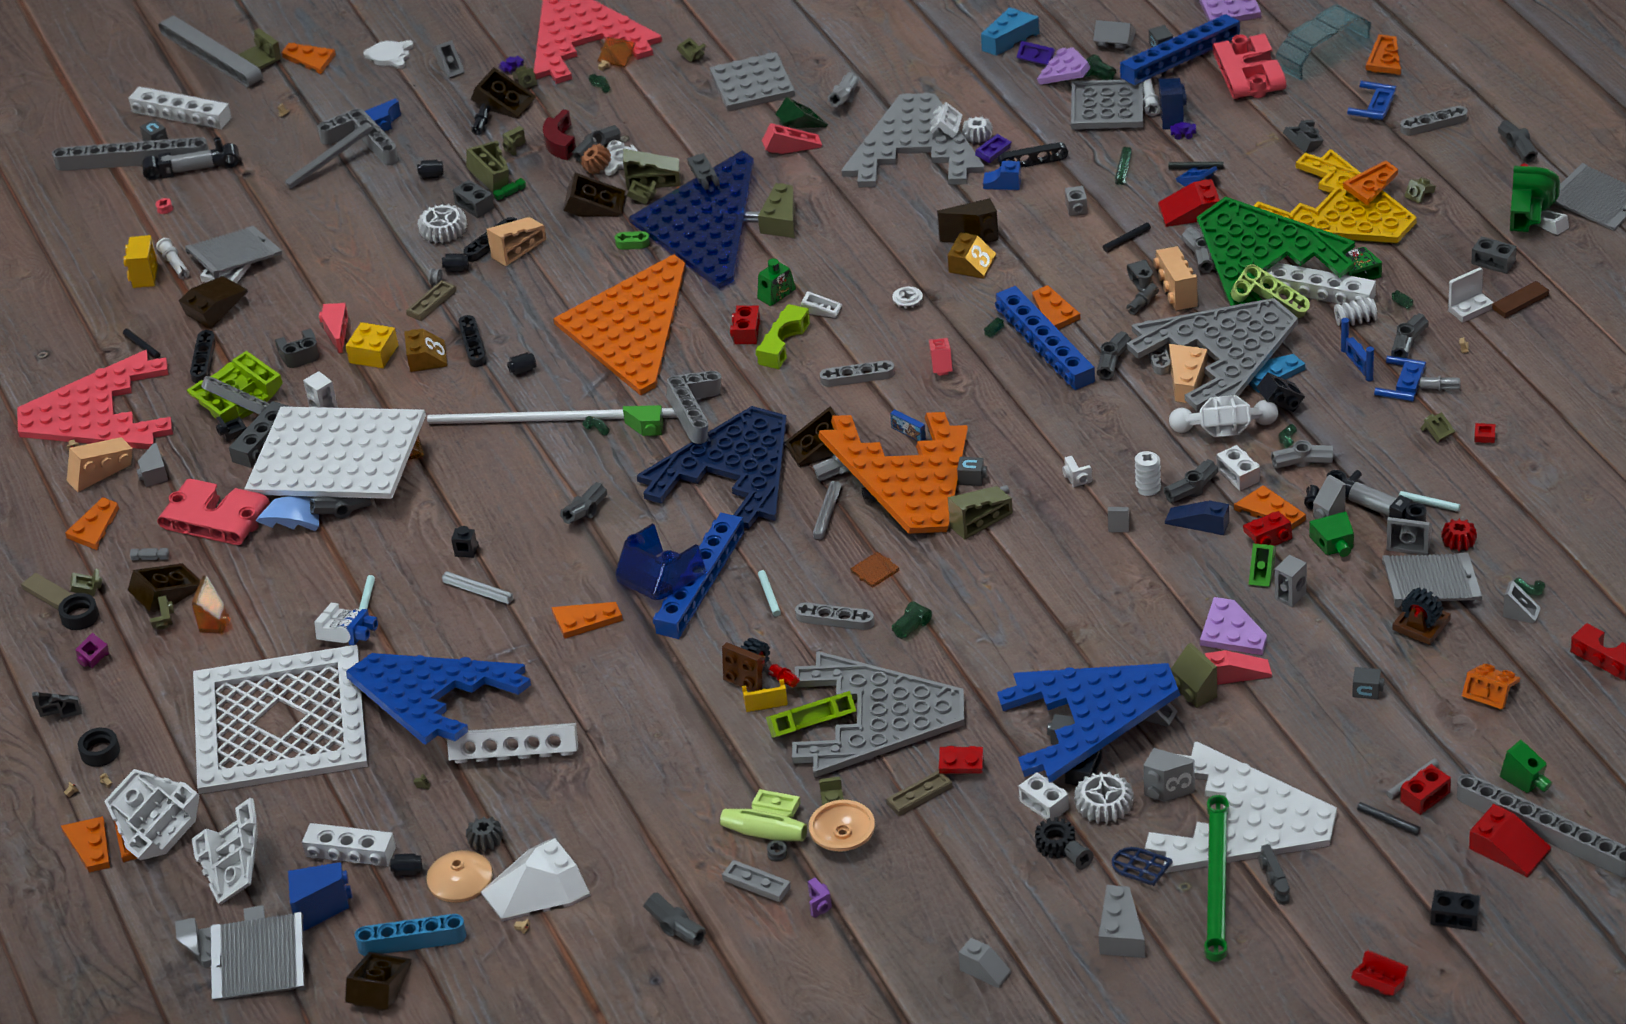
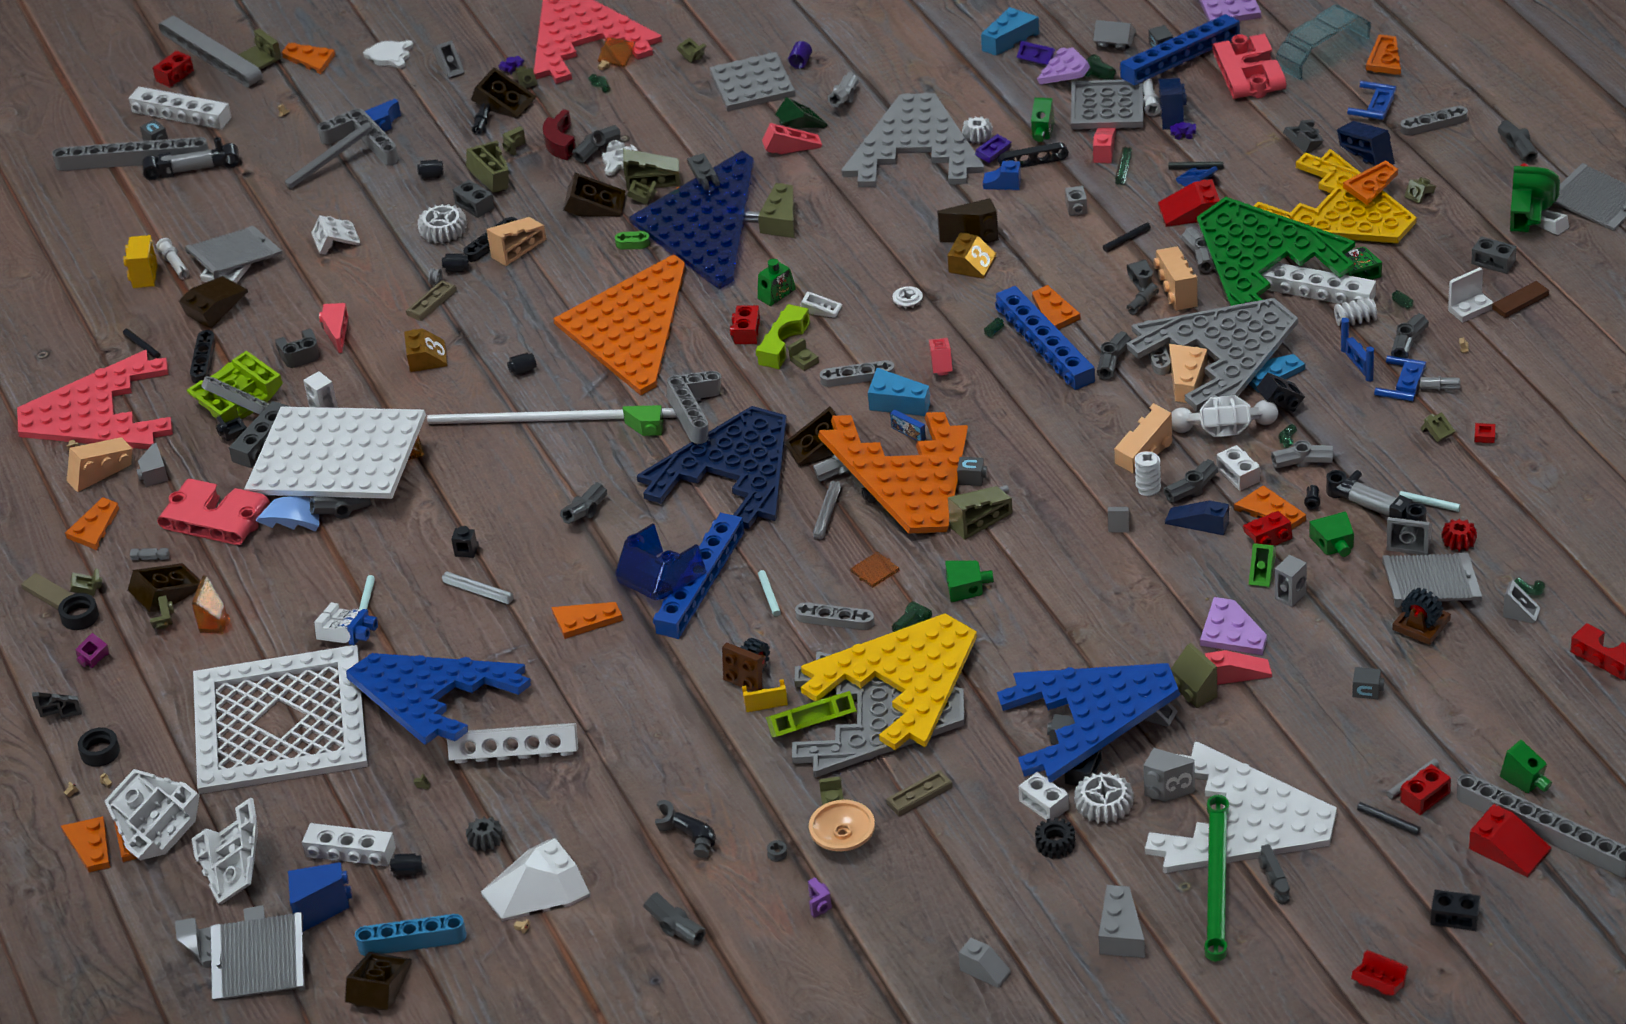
coral bush [155,198,173,214] -> none
yellow brick [346,322,398,369] -> none
light nougat dish [426,850,493,903] -> none
black beam [459,315,486,367] -> none
green axle [493,178,526,201] -> none
nougat gear [581,143,611,175] -> none
clear green arm [582,416,610,436] -> none
yellowish green plate [720,789,808,841] -> none
light grey plate [722,860,791,902] -> none
red axle [768,664,800,687] -> none
white bracket [930,102,962,138] -> none
red bracket [939,746,984,774] -> none
white bracket [1062,456,1092,487] -> none
dark grey bush [1064,841,1094,869] -> none
dark blue window [1112,847,1173,886] -> none
yellowish green beam [1231,265,1310,318] -> none
light grey slope [1313,475,1346,519] -> none
orange bracket [1462,664,1521,709] -> none
none -> red brick [152,50,194,87]
none -> white bracket [312,215,360,255]
none -> piece [655,800,716,858]
none -> dark purple piece [788,41,812,69]
none -> olive bracket [788,338,819,371]
none -> yellow wing [801,613,977,750]
none -> dark azure wedge [868,368,930,416]
none -> green torso [945,561,994,602]
none -> green torso [1031,97,1055,142]
none -> coral slope [1093,128,1116,163]
none -> light nougat wedge [1114,403,1172,473]
none -> dark blue wedge [1337,121,1395,166]

